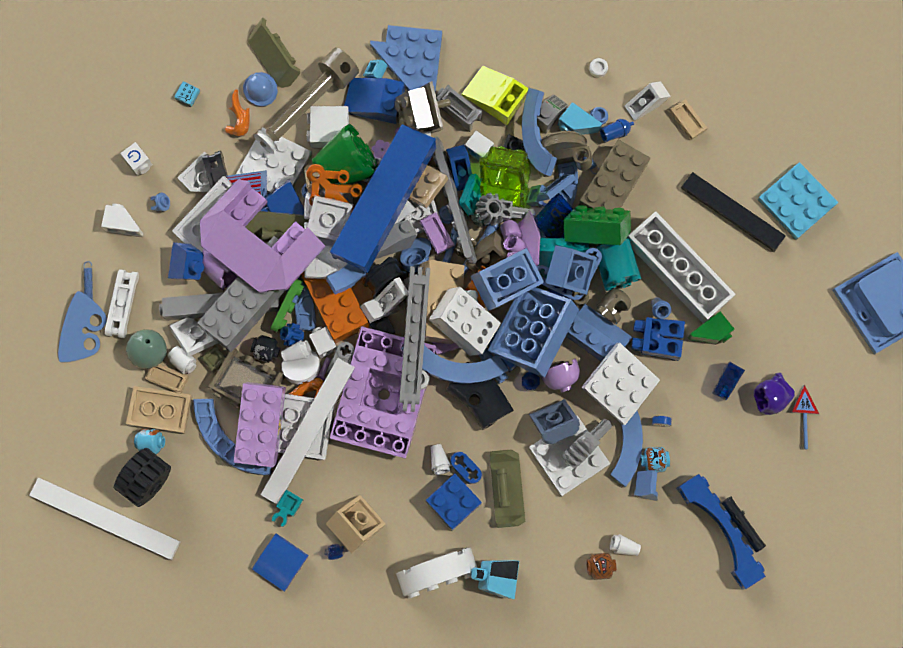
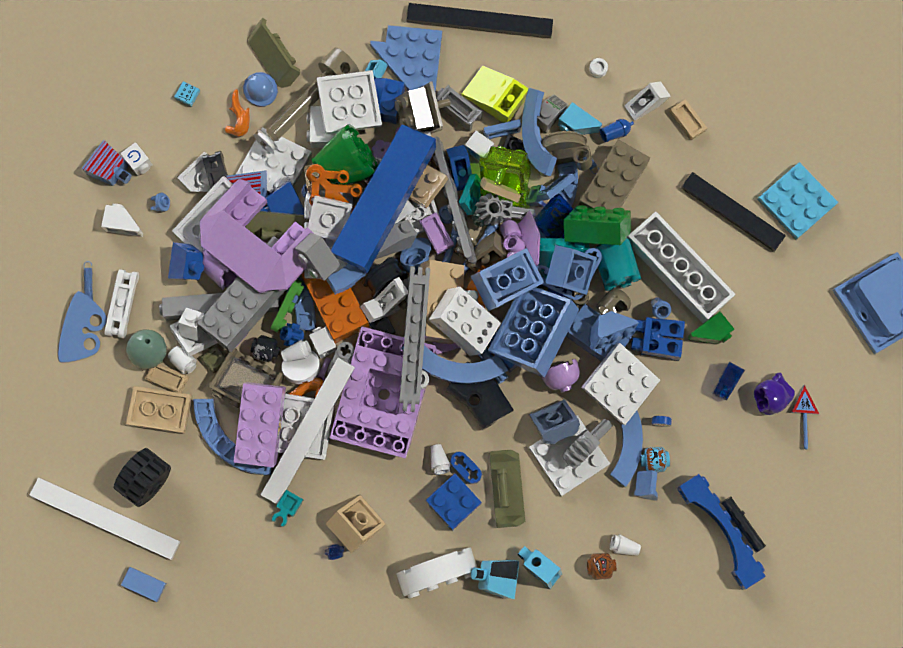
medium azure head [134,428,165,454] -> none
blue slope [252,533,309,592] -> none
clear blue tile [521,372,540,391] -> none
medium blue plate [590,107,608,125] -> none
none -> medium blue torso [82,140,132,186]
none -> medium blue tile [121,567,167,602]
none -> white brick [178,308,204,341]
none -> light grey brick [295,233,340,281]
none -> white plate [316,70,382,134]
none -> black tile [407,3,553,38]
none -> tan tile [480,177,521,203]
none -> medium blue tile [483,119,521,139]
none -> medium azure torso [518,546,562,589]
none -> medium blue slope [590,311,639,351]

